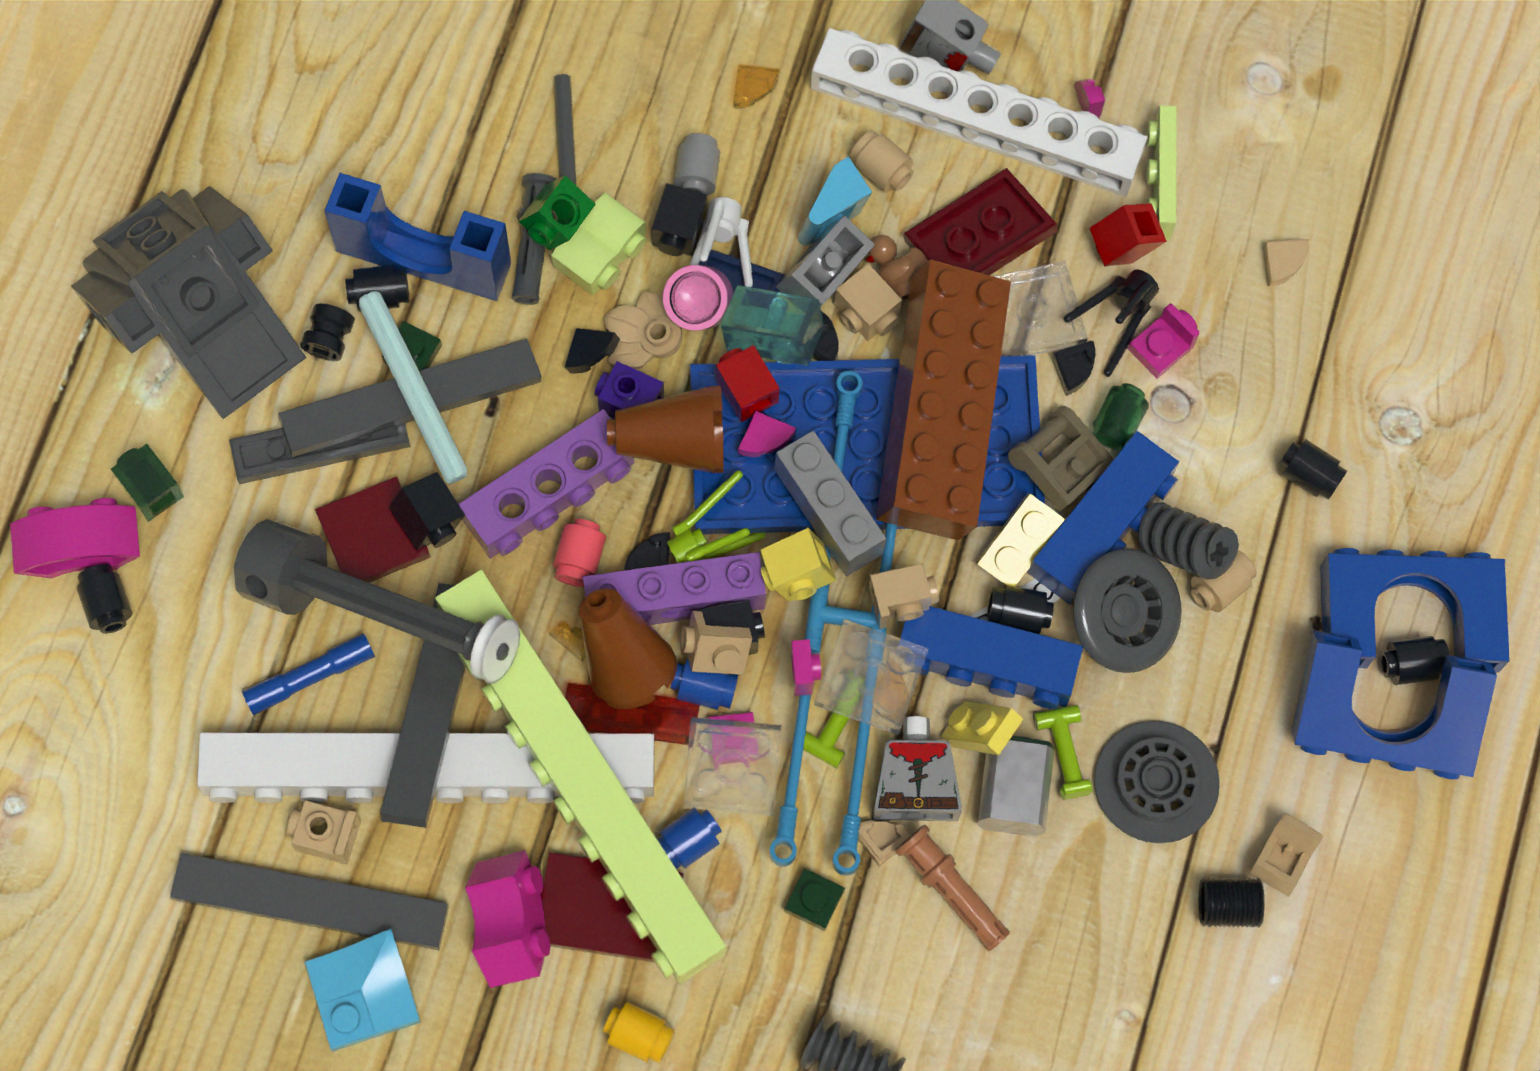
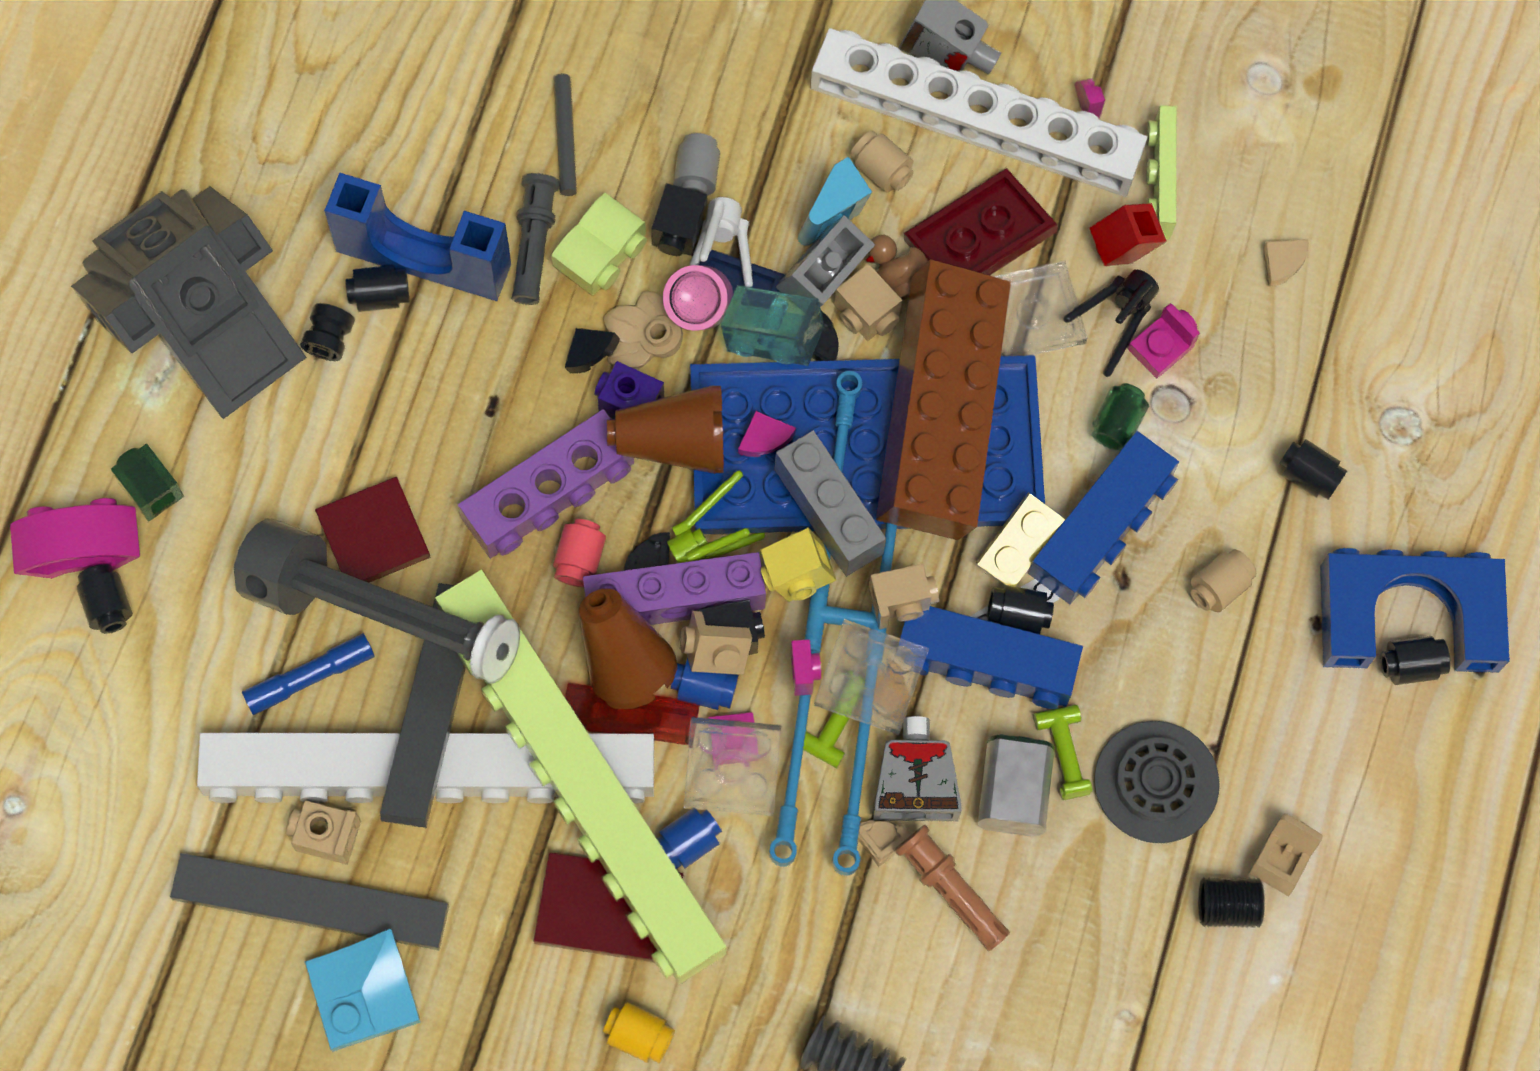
dark grey tile [229,423,411,485] -> none
dark grey tile [278,339,542,457] -> none
light aqua axle [359,291,467,484] -> none
dark green plate [382,321,442,371] -> none
black brick [389,472,465,551] -> none
dark pink brick [465,850,551,988] -> none
green brick [518,175,596,250] -> none
clear yellow tile [549,621,586,662] -> none
red brick [715,345,780,423] -> none
clear yellow tile [733,64,780,108] -> none
dark green plate [784,868,845,932] -> none
light yellow plate [941,701,1023,755] -> none
dark tan plate [1008,406,1114,512] -> none
black tile [1051,340,1096,396] -> none
dark grey wheel [1074,549,1182,673] -> none
dark grey piece [1139,502,1239,580] -> none
blue arch [1291,630,1497,780] -> none

